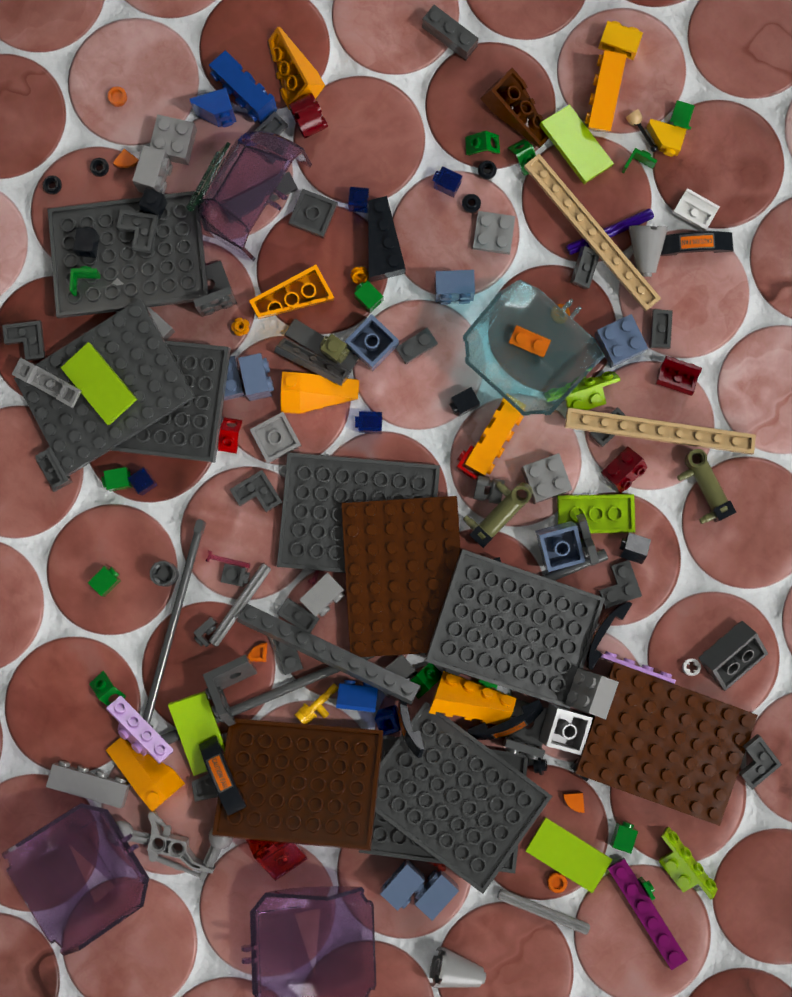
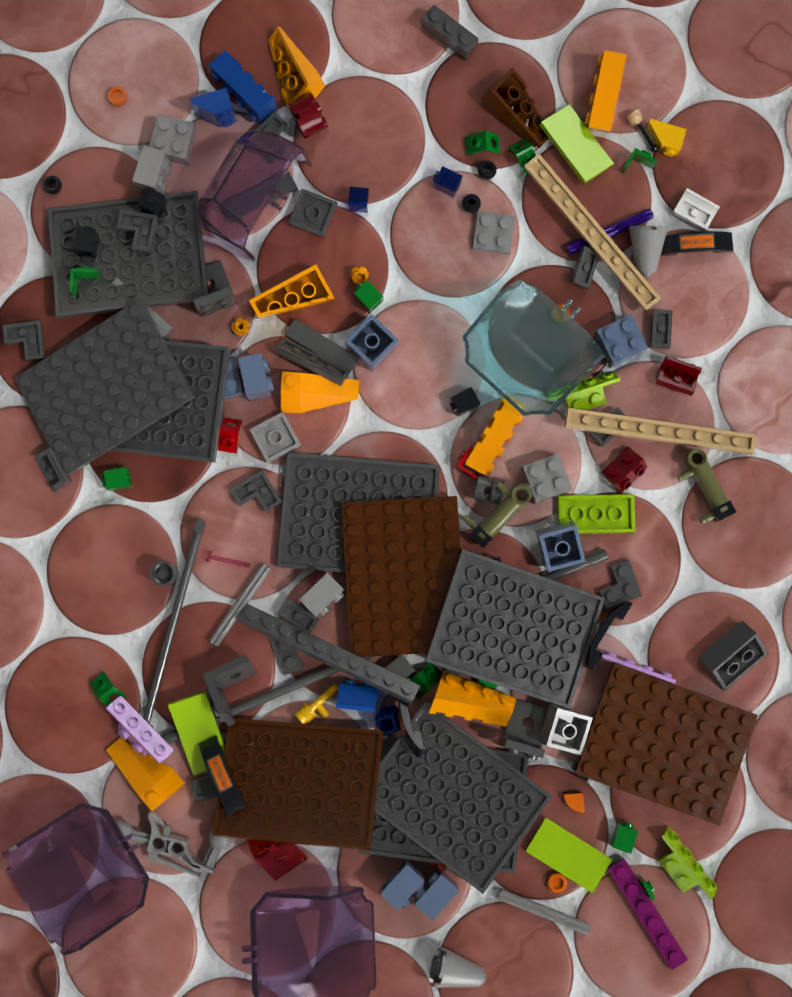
light grey slope [12,357,82,408] -> none
light grey brick [46,760,131,808] -> none
lime tile [61,342,138,425] -> none
green brick [88,566,121,597] -> none
black plate [90,158,109,177] -> none
orange tile [113,149,139,168] -> none
clear blue brick [128,467,158,496] -> none
clear green windscreen [186,142,230,212] -> none
dark grey bracket [193,617,218,647] -> none
dark grey bracket [221,563,250,587] -> none
orange tile [248,643,268,662] -> none
olive brick [320,333,350,364] -> none
clear blue brick [355,411,382,434] -> none
black wedge [368,196,406,283] -> none
dark grey plate [396,327,438,364] -> none
sand blue brick [435,270,475,305] -> none
black slope [467,700,544,740] -> none
orange plate [508,325,551,358] -> none
black plate [533,757,547,775] -> none
light grey brick [565,668,619,719] -> none
dark grey plate [575,513,599,564] -> none
yellow brick [598,21,643,60] -> none
brick [619,532,651,564] -> none
green bracket [669,100,695,131] -> none
white bush [682,658,701,676] -> none
dark grey plate [739,734,782,790] -> none

